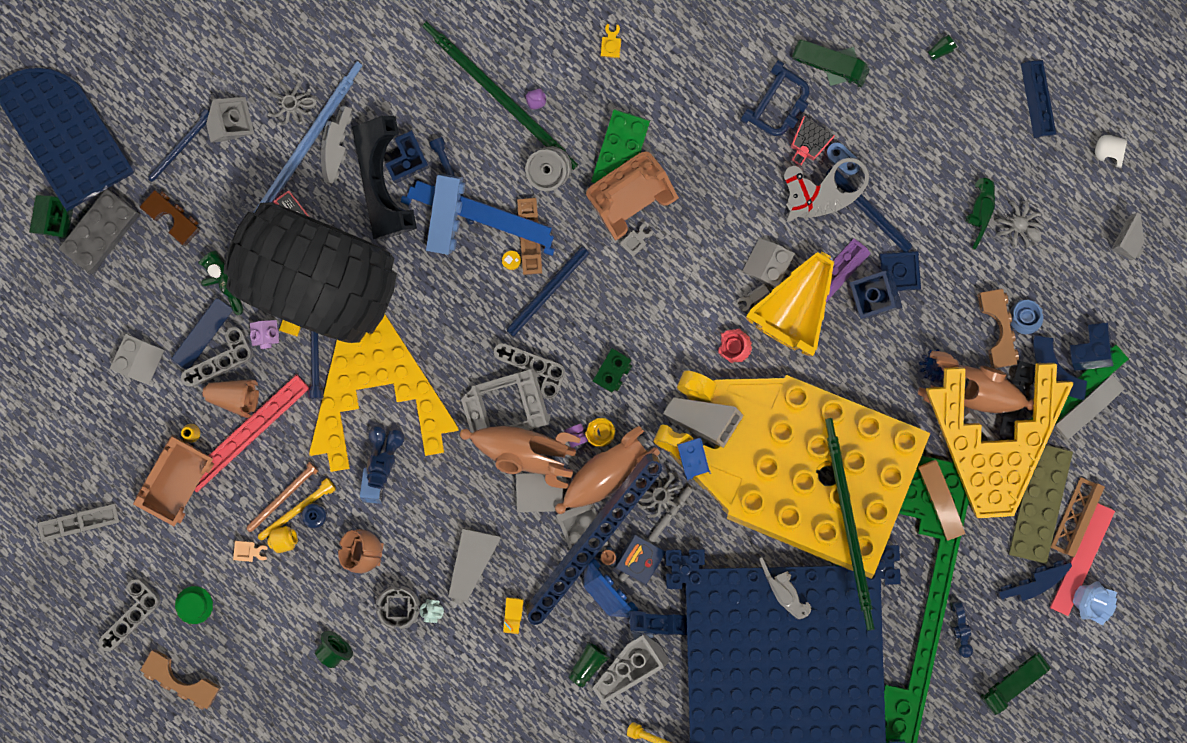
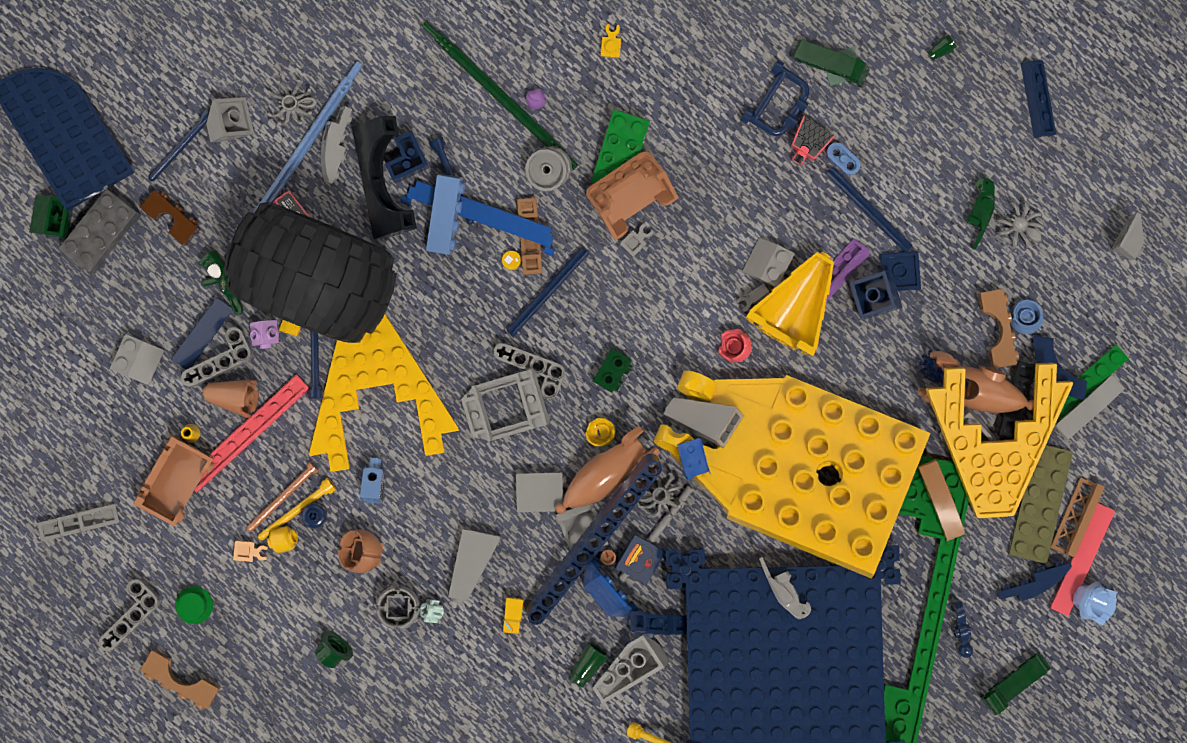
dark blue piece [367,427,405,489] -> none
nougat piece [460,426,581,488] -> none
medium lavender wheel [564,423,588,448] -> none
light grey animal [784,157,870,222] -> none
dark green axle [825,418,875,631] -> none
dark blue brick [1070,323,1114,371] -> none
white helmet [1095,135,1127,168] -> none

